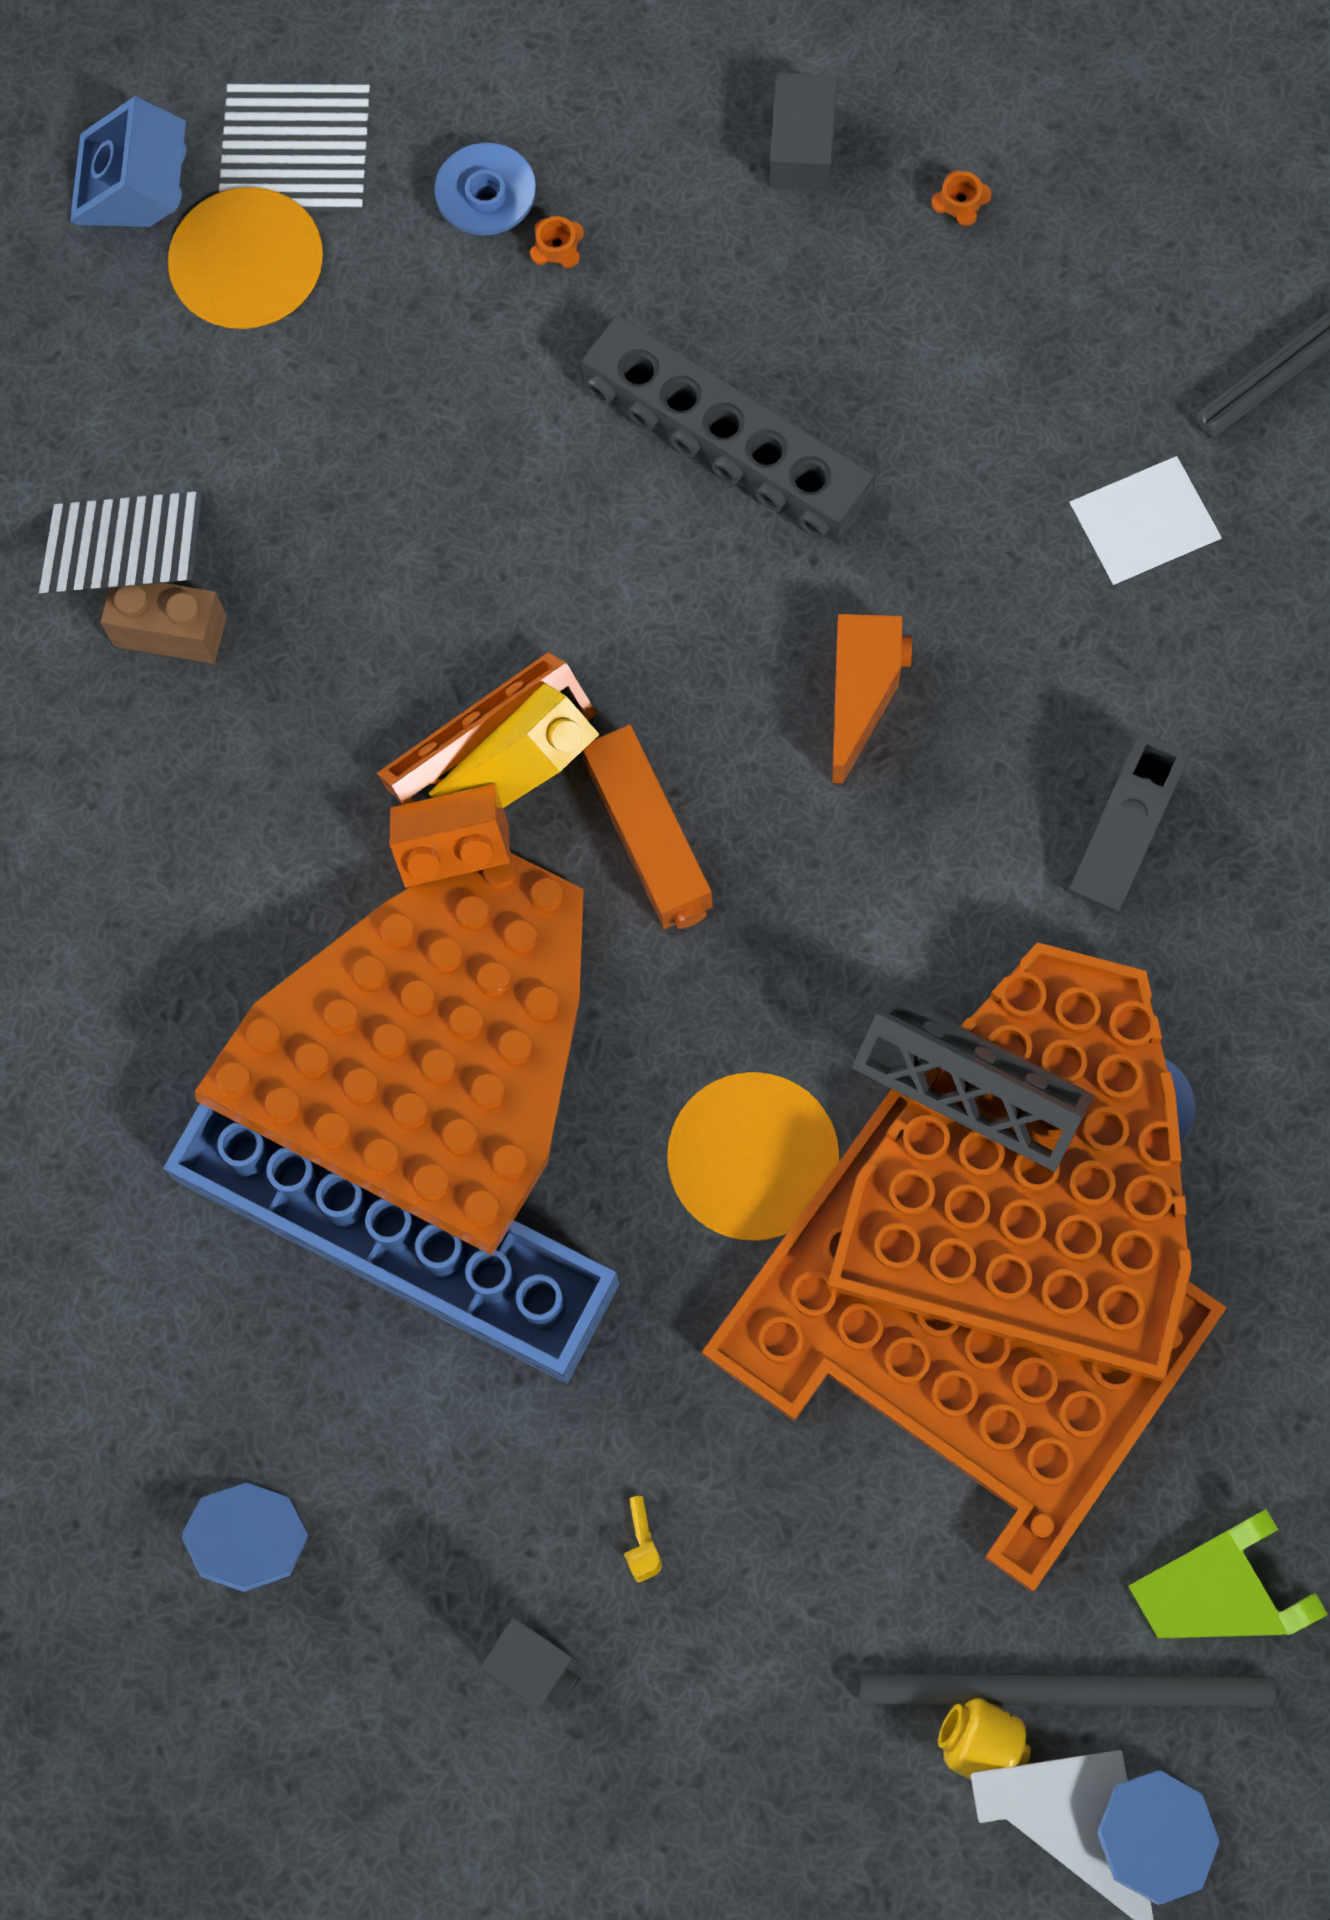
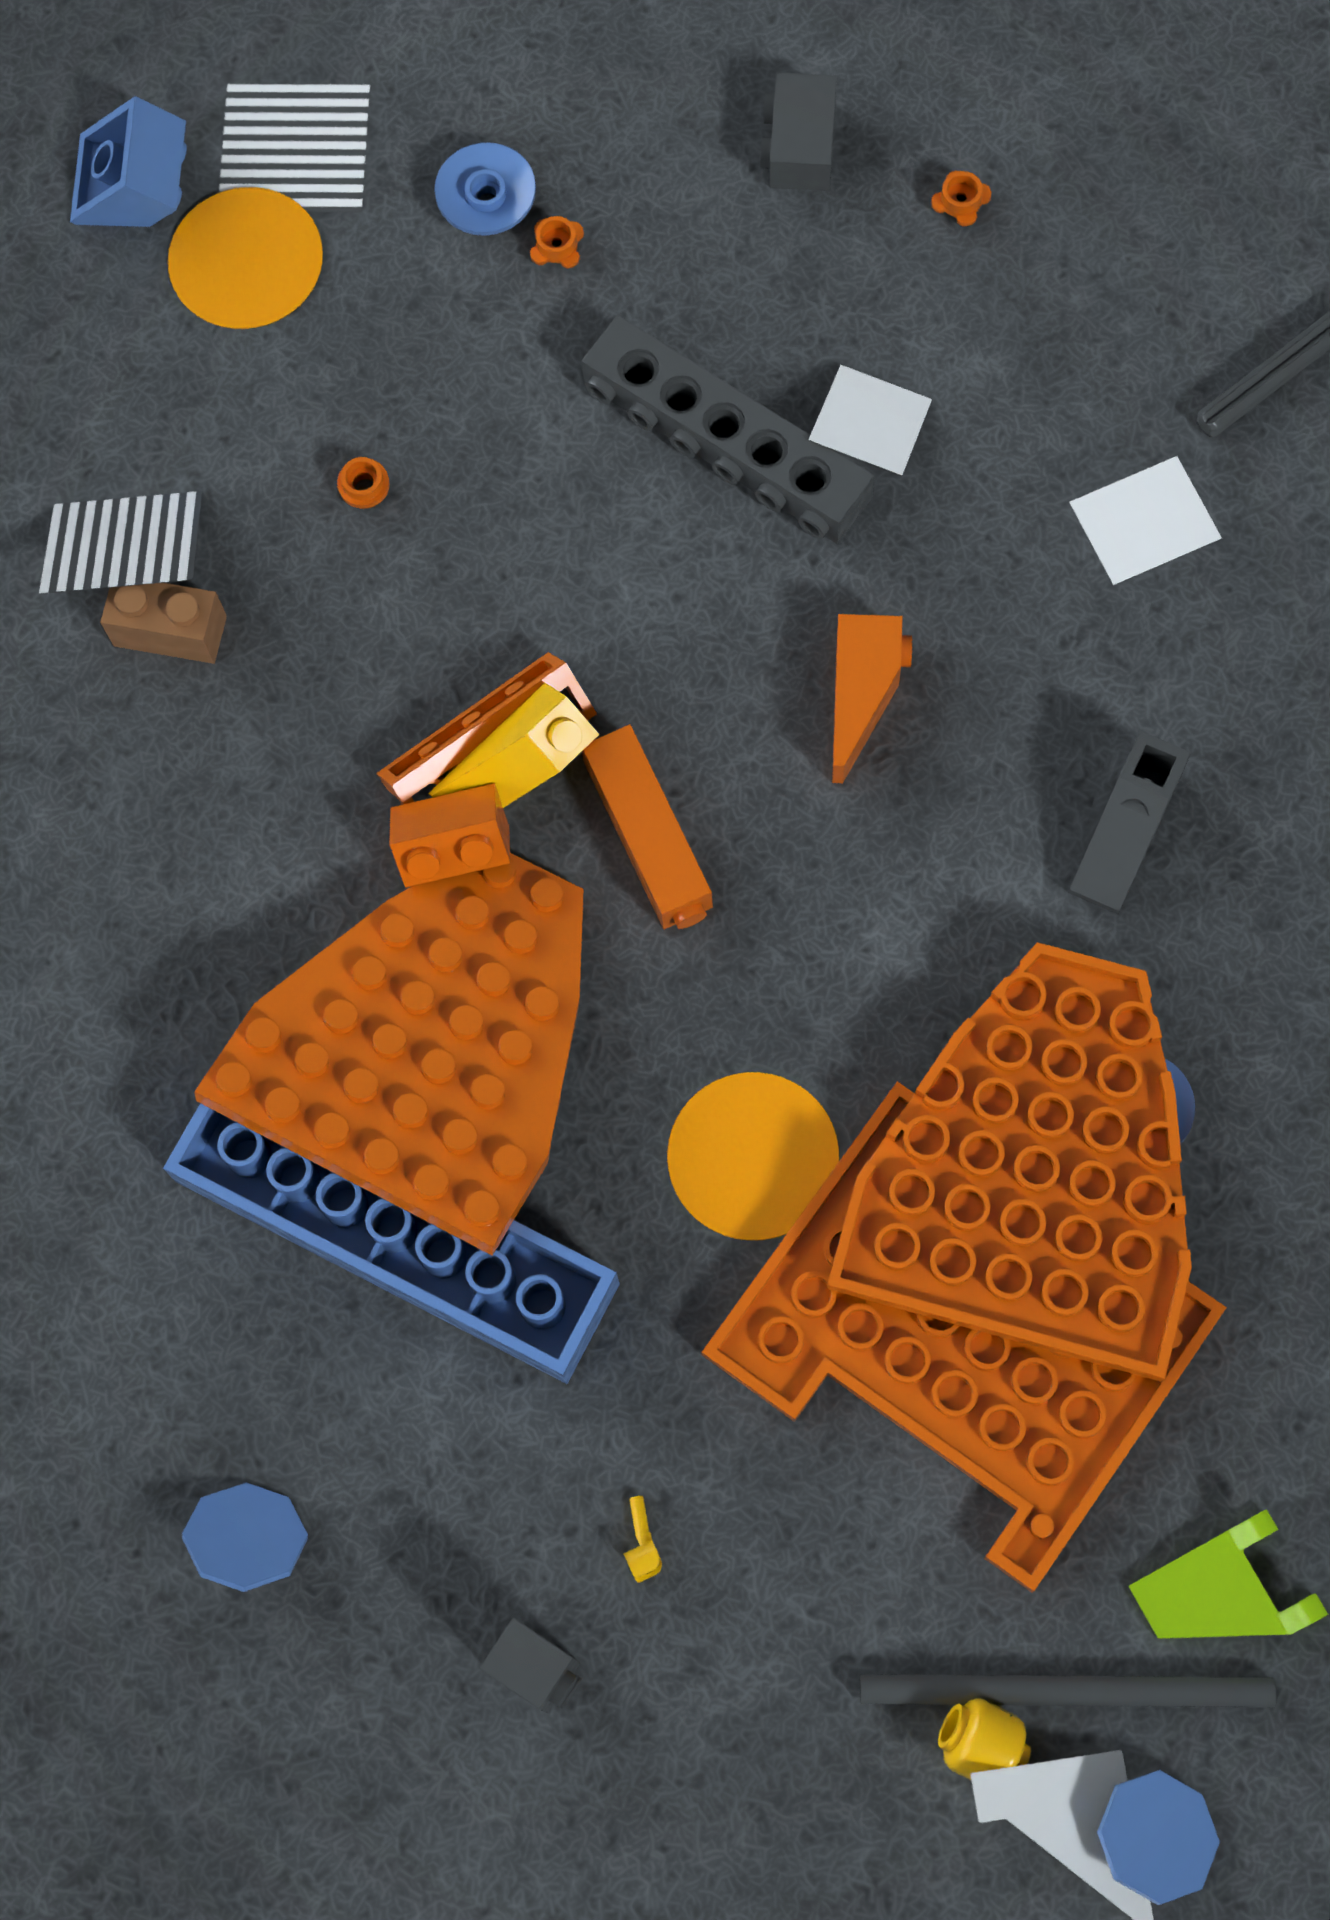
dark grey fence [851,992,1094,1172] -> none
none -> orange plate [337,457,390,509]
none -> white sticker [809,365,932,475]

